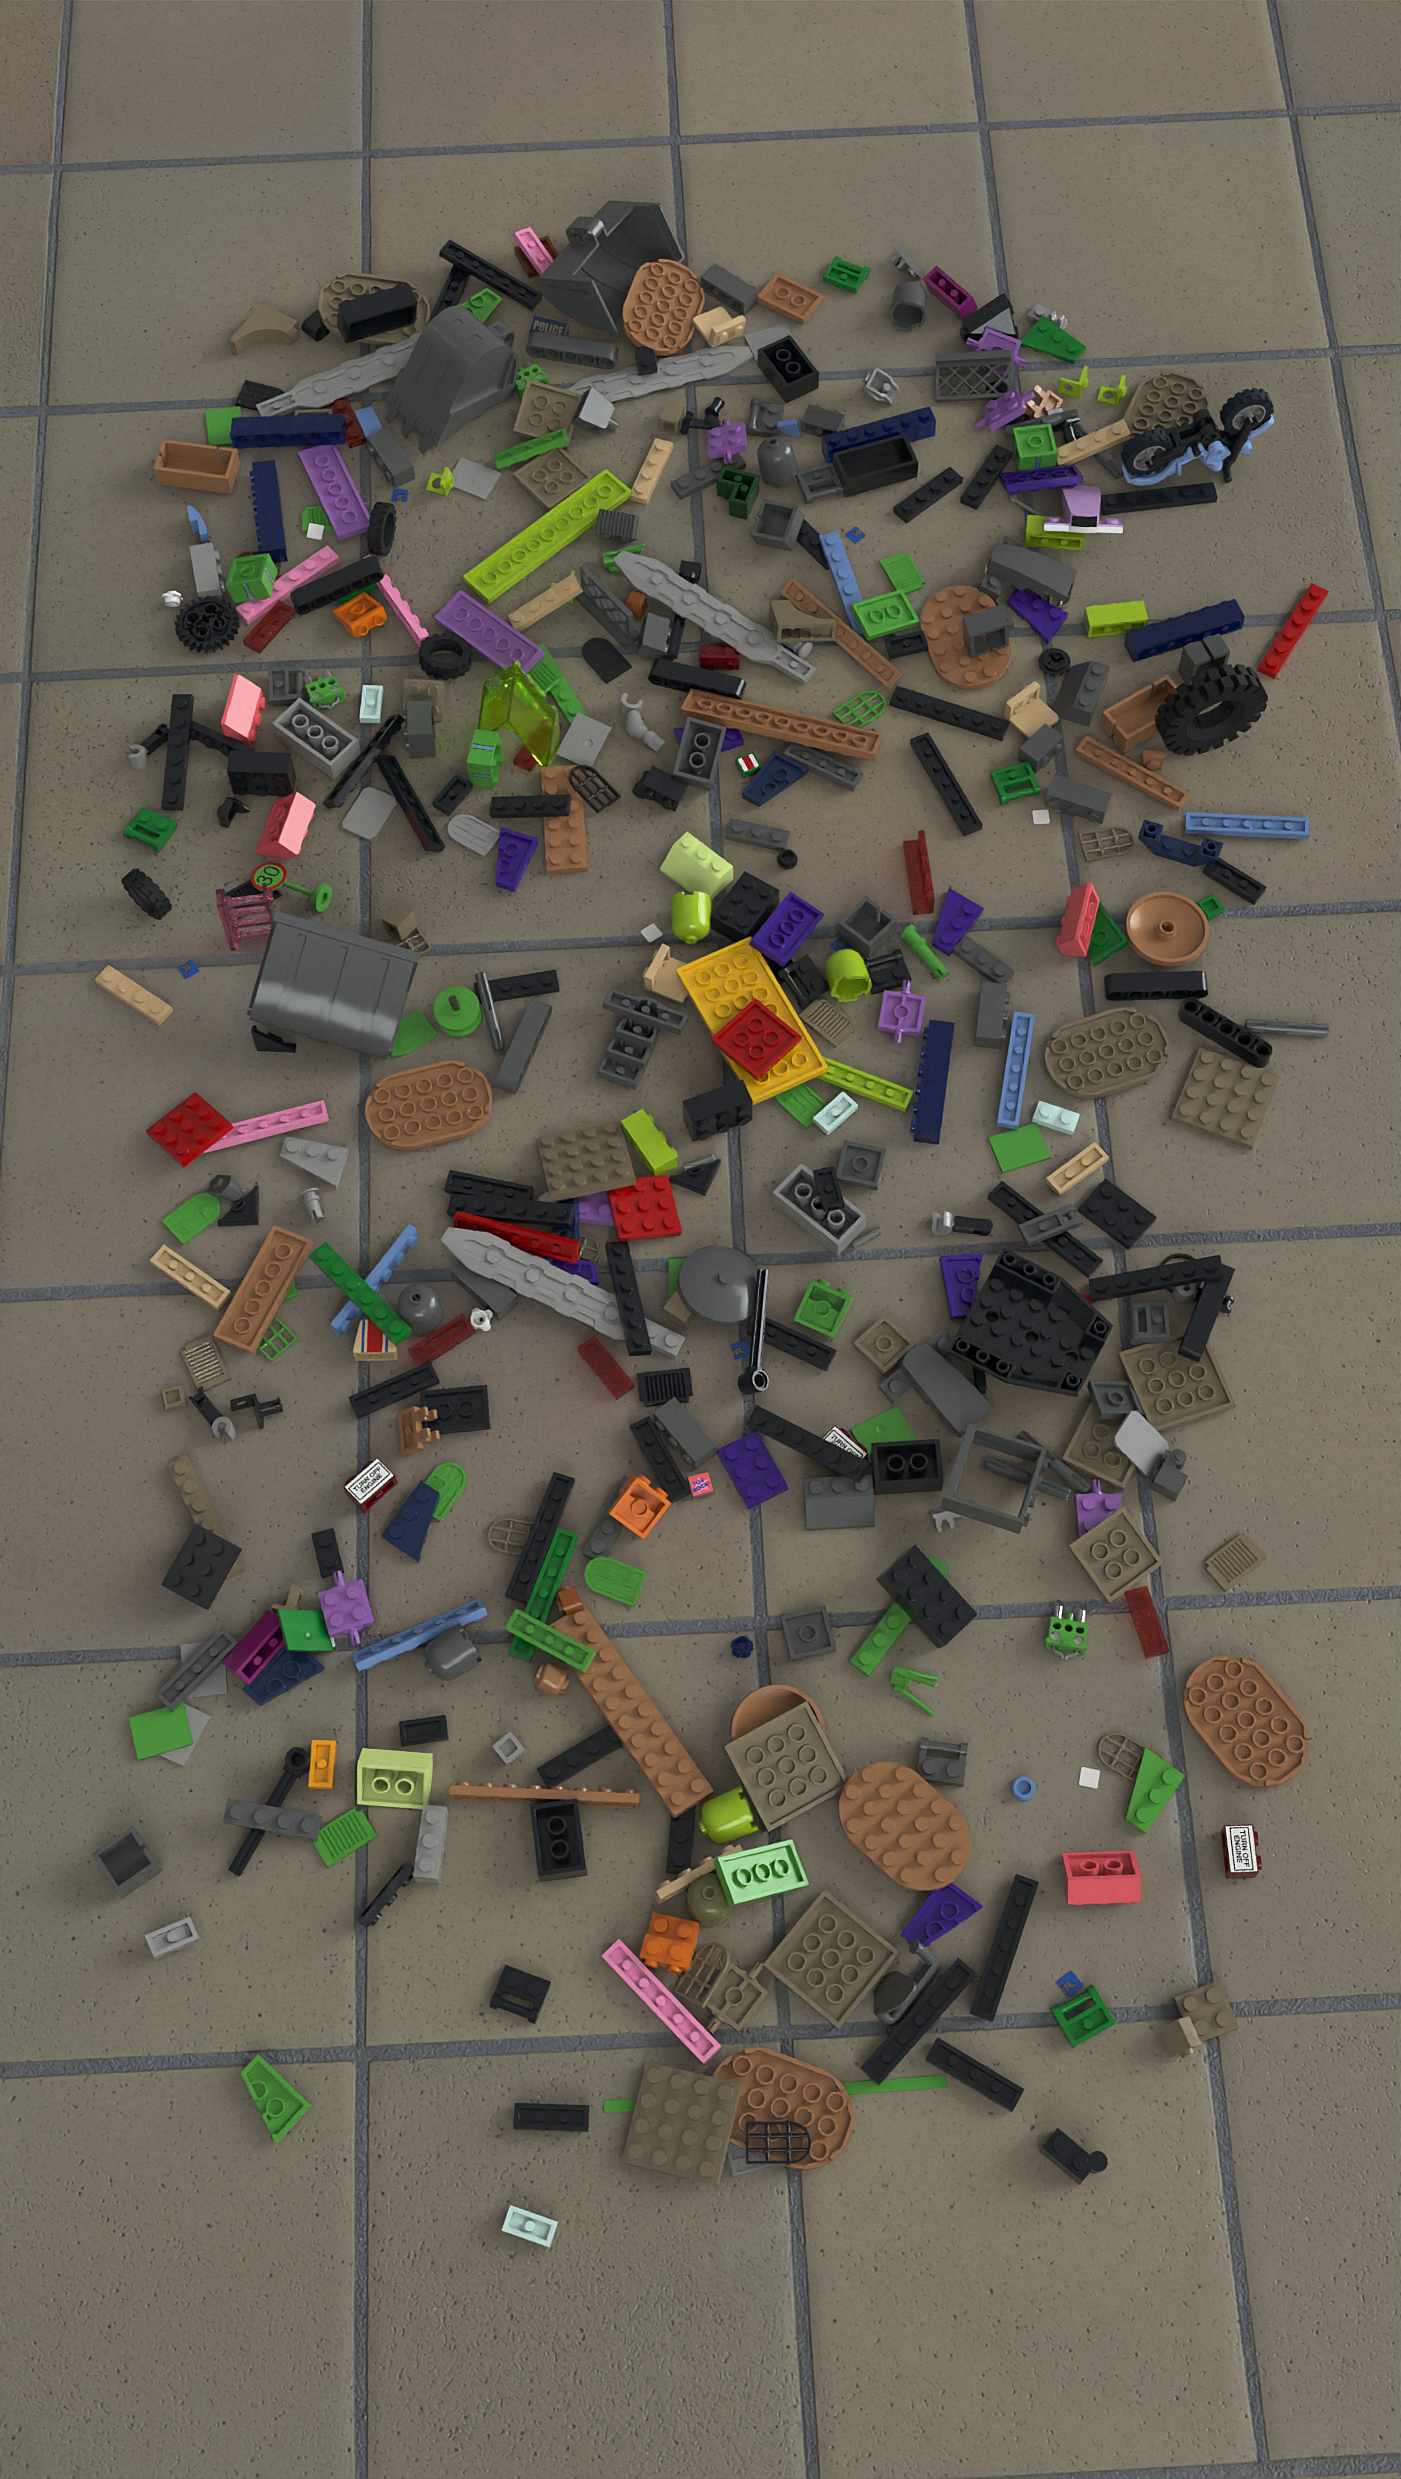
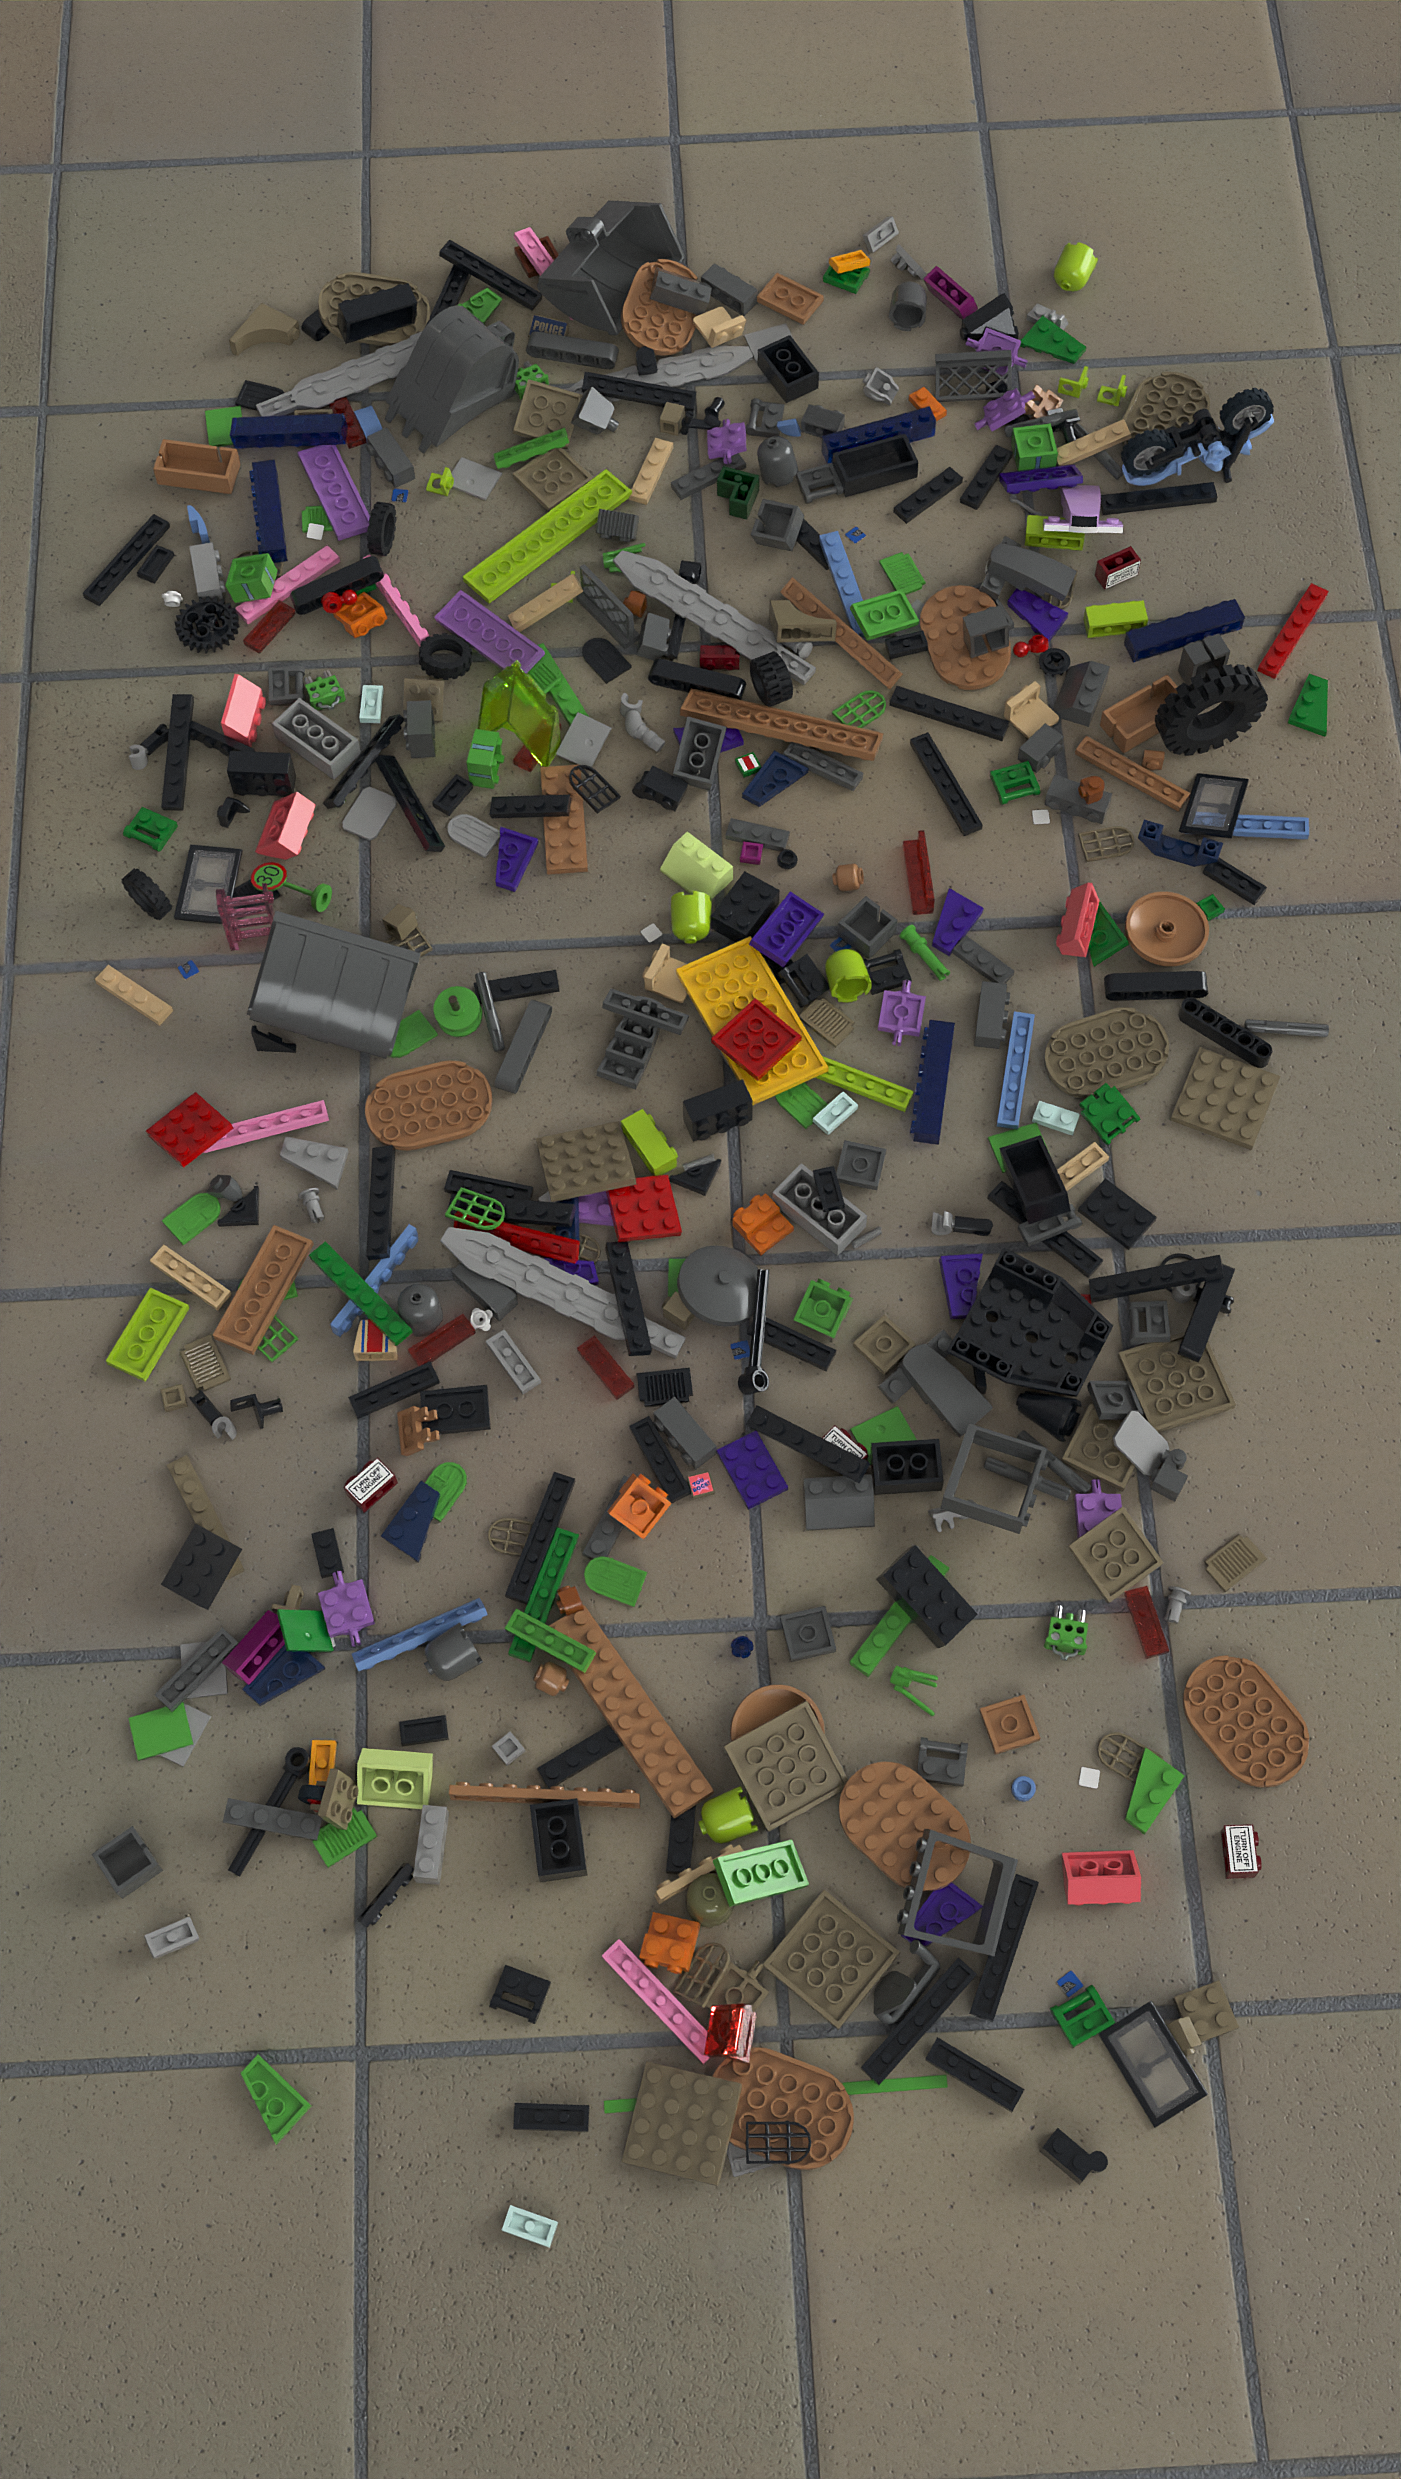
none -> black plate [83,514,170,607]
none -> lime plate [106,1288,189,1382]
none -> black tile [137,545,174,584]
none -> clear door [174,844,243,924]
none -> dark tan plate [298,1769,359,1830]
none -> red plate [321,589,357,613]
none -> black plate [366,1145,396,1261]
none -> bright green window [445,1187,505,1230]
none -> light grey plate [486,1330,541,1395]
none -> black plate [582,372,697,412]
none -> dark grey slope [650,267,712,315]
none -> clear red bracket [704,2003,757,2063]
none -> orange plate [733,1193,794,1256]
none -> magenta tile [740,841,763,865]
none -> black tyre [750,651,793,707]
none -> light orange plate [829,250,870,274]
none -> medium nougat head [832,864,864,891]
none -> light grey plate [863,216,899,253]
none -> dark grey windscreen [897,1829,1018,1956]
none -> orange plate [909,387,947,424]
none -> medium nougat plate [979,1695,1041,1755]
none -> black piece [1000,1135,1071,1224]
none -> red plate [1013,635,1049,658]
none -> black cone [1016,1391,1082,1442]
none -> lime cylinder [1054,242,1098,292]
none -> dark orange plate [1078,776,1105,805]
none -> green plate [1079,1083,1141,1145]
none -> dark red brick [1095,546,1141,590]
none -> clear door [1099,2001,1208,2128]
none -> light grey pin [1164,1586,1191,1624]
none -> clear door [1179,773,1249,838]
none -> green wing [1288,674,1328,737]

